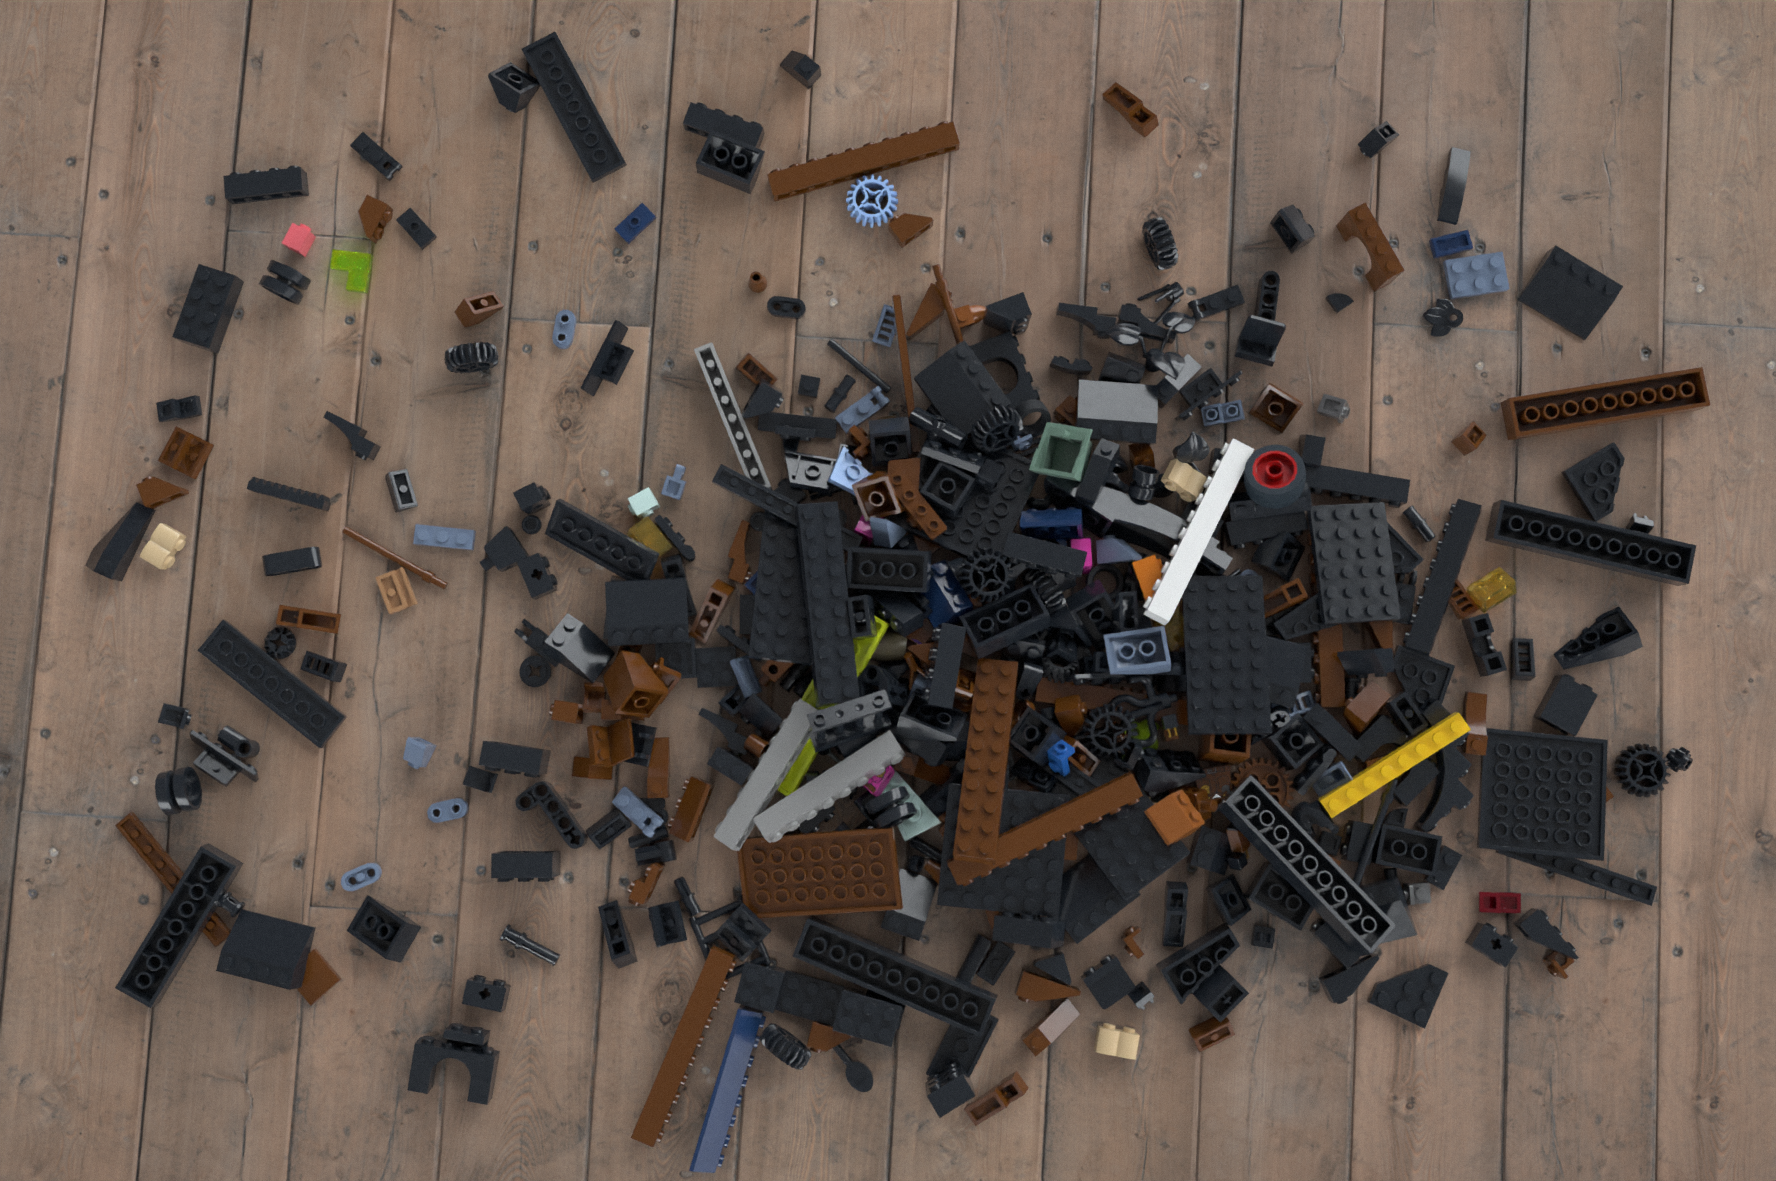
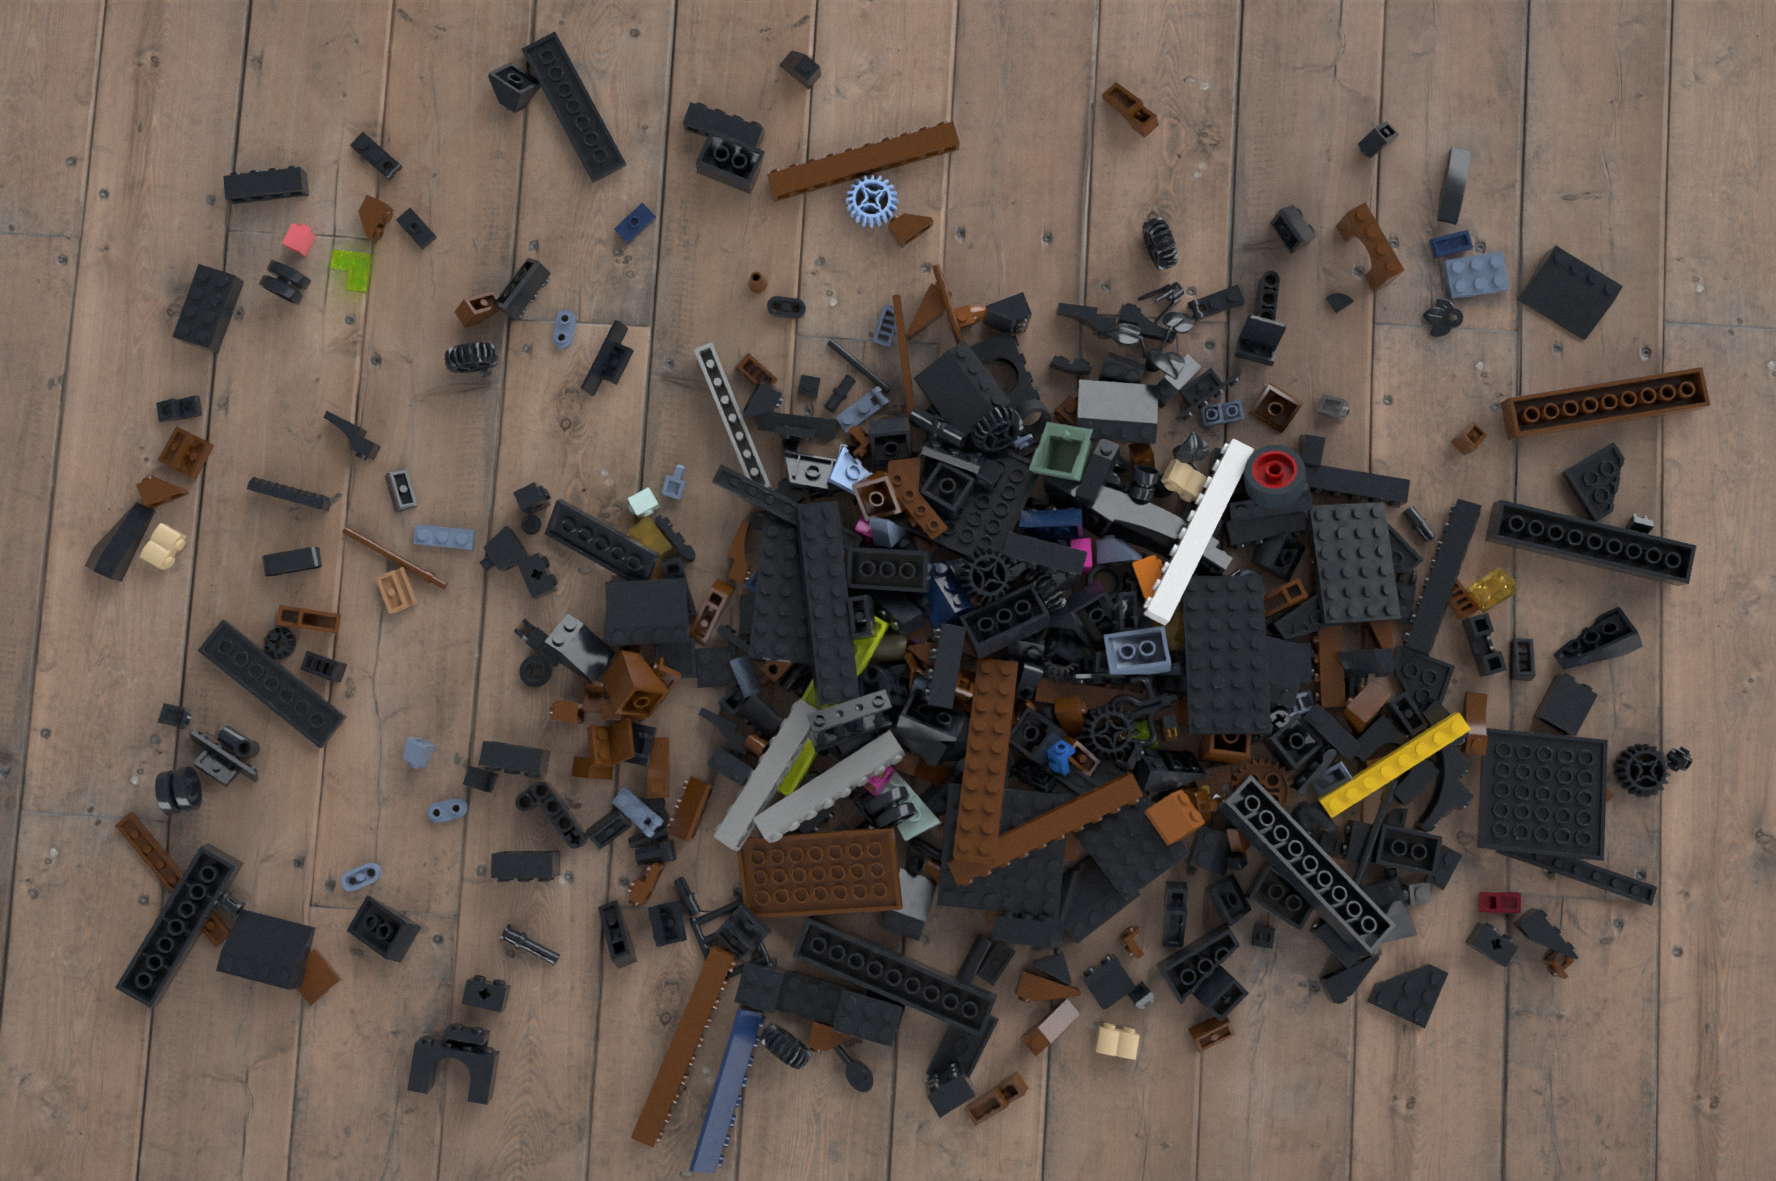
none -> black slope [493,258,551,320]

